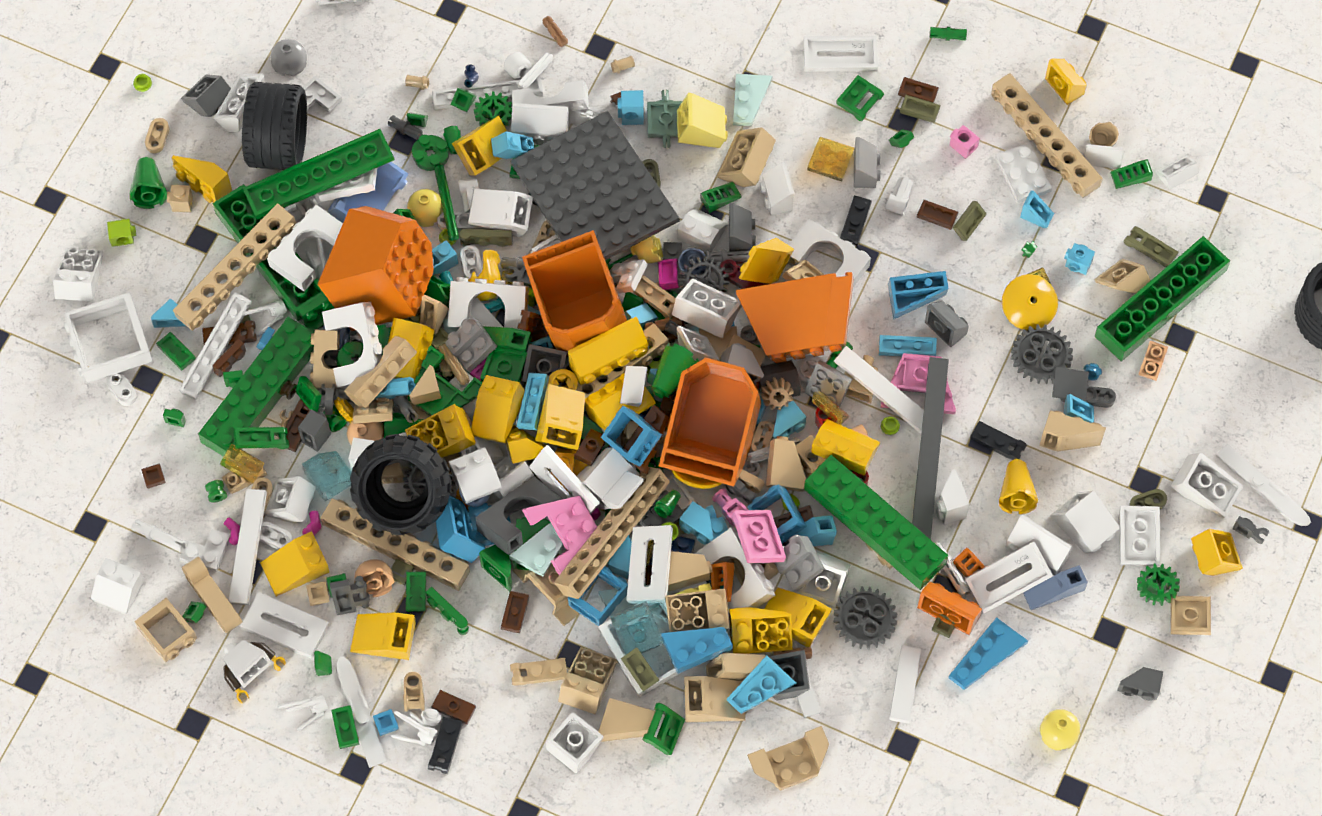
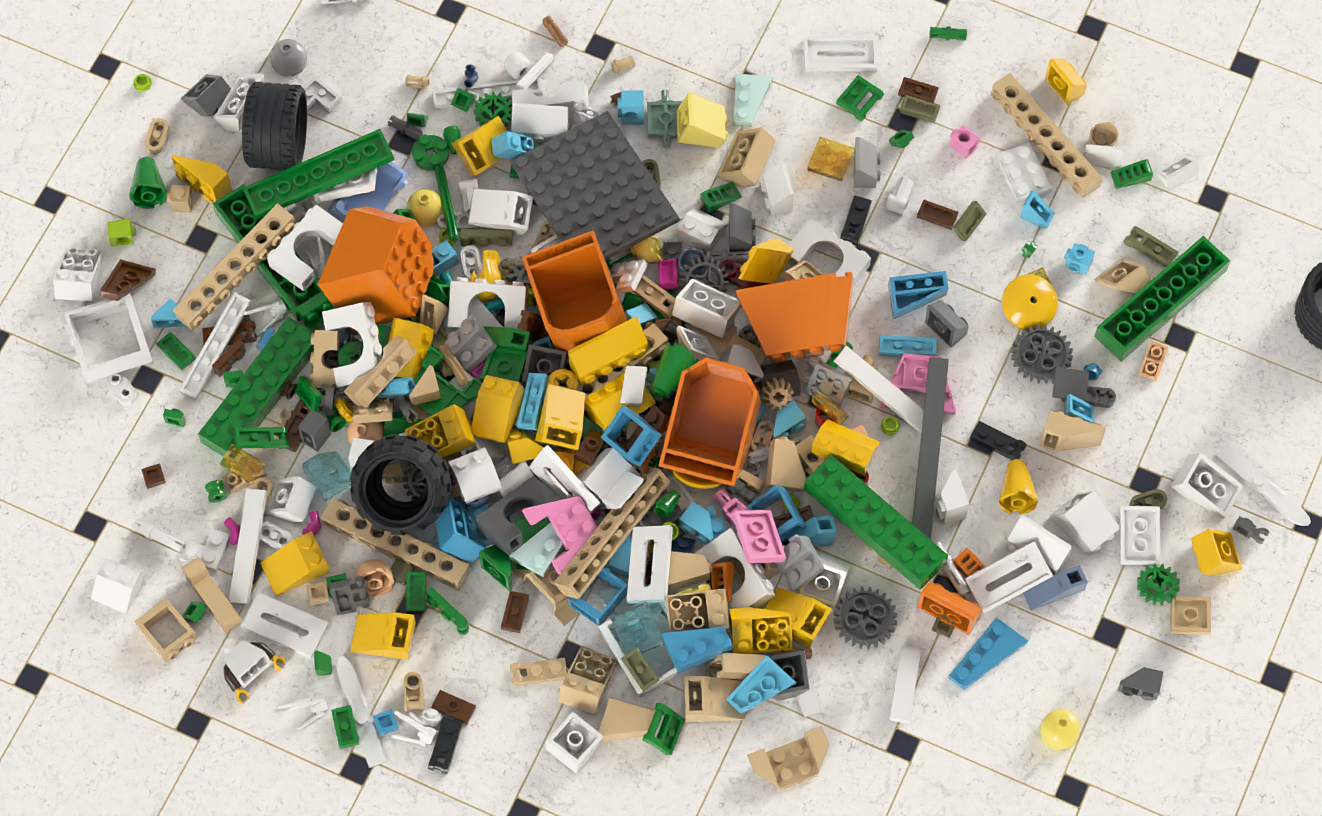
none -> reddish brown wing [100,259,156,301]

